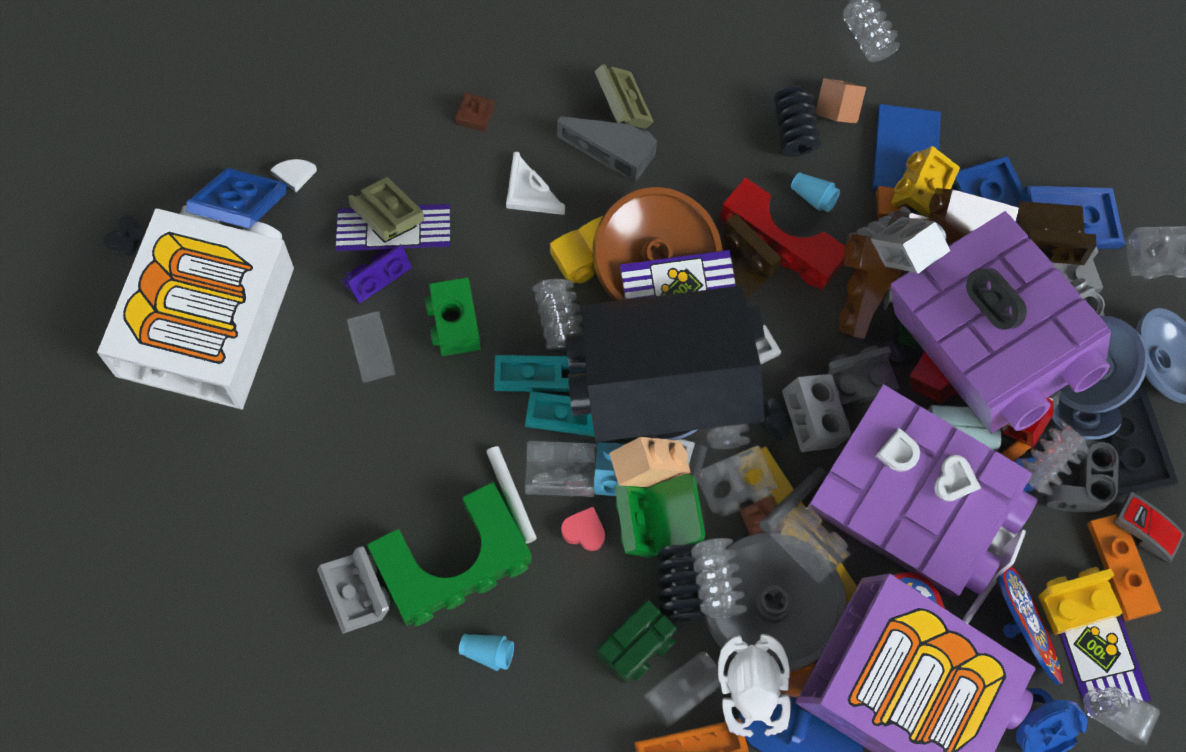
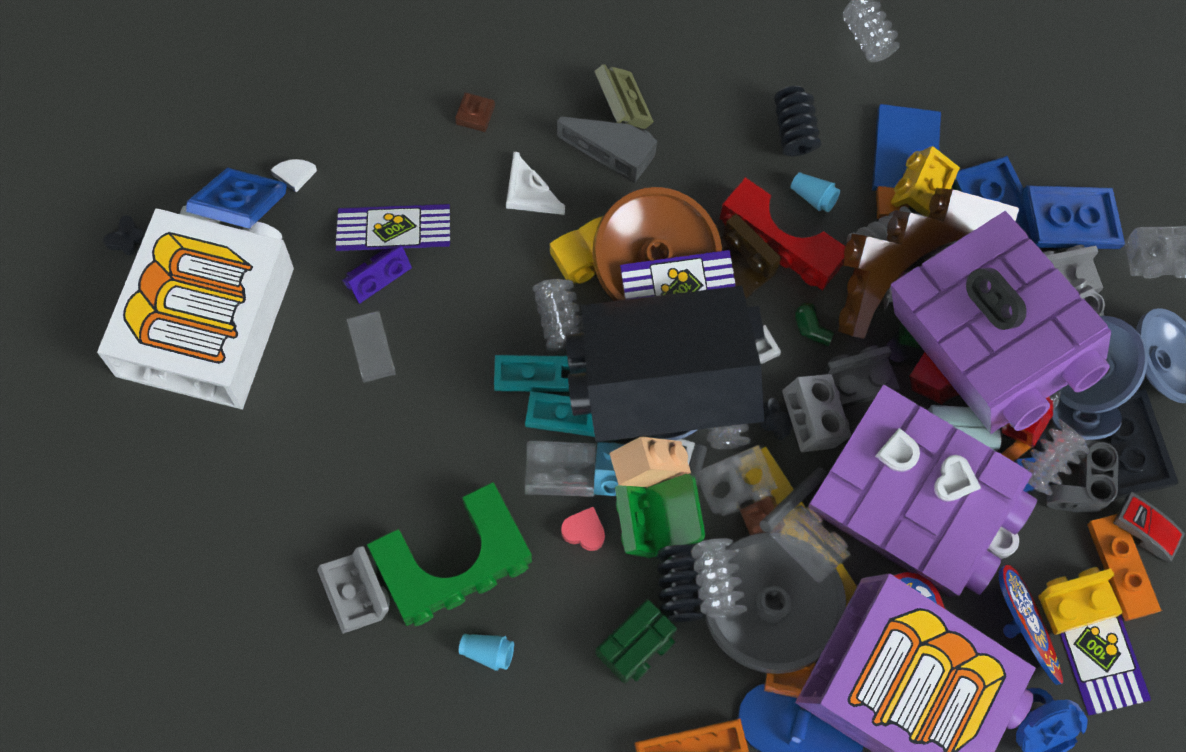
olive plate [348,177,424,241] -> none
green brick [425,278,481,356] -> none
white bar [486,446,537,544] -> none
clear hinge [644,651,721,728] -> none
white shield [718,634,791,737] -> none
nougat panel [815,78,866,123] -> none
light grey brick [871,217,950,273] -> none
white piece [962,530,1026,624] -> none
dark brown bracket [1017,201,1097,265] -> none
clear piece [1083,687,1160,746] -> none
none -> dark green arm [795,302,835,346]

